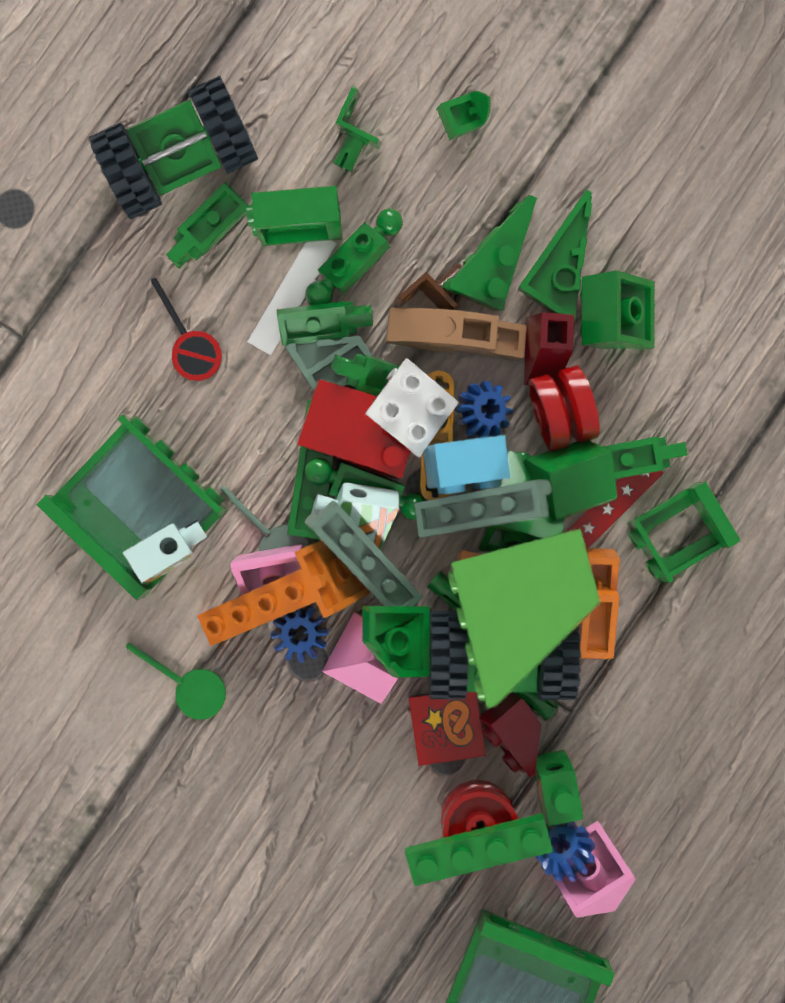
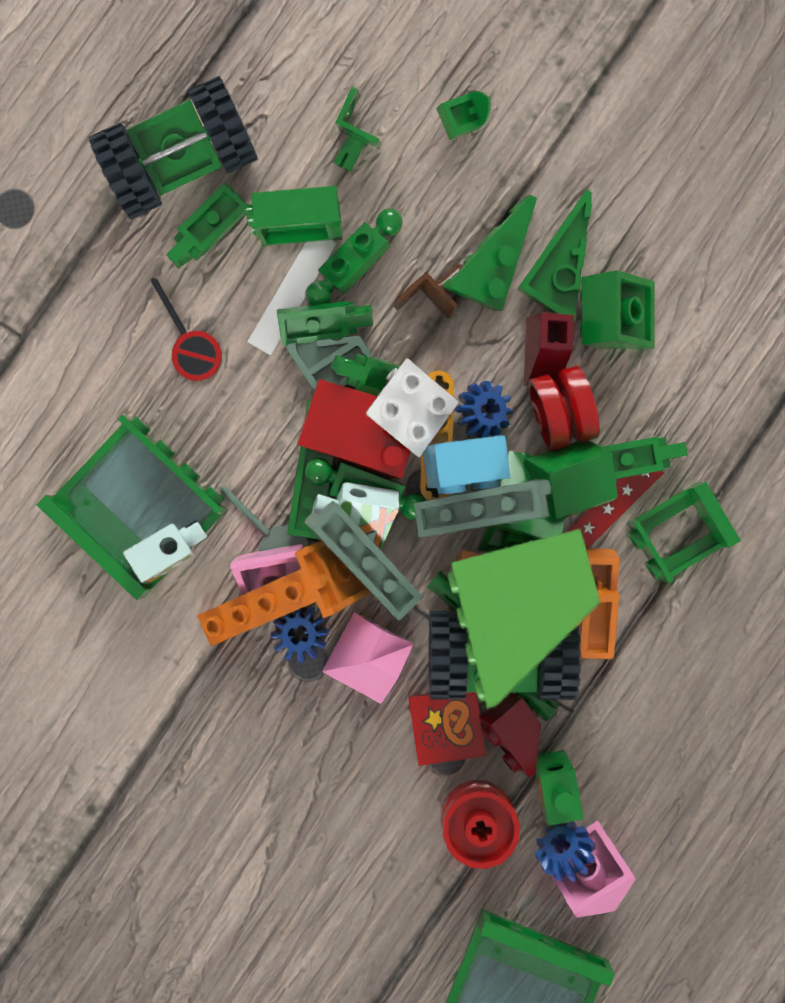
green piece [126,643,226,719] -> none
green plate [362,606,430,678] -> none
medium nougat slope [385,308,527,361] -> none
green plate [405,813,553,887] -> none

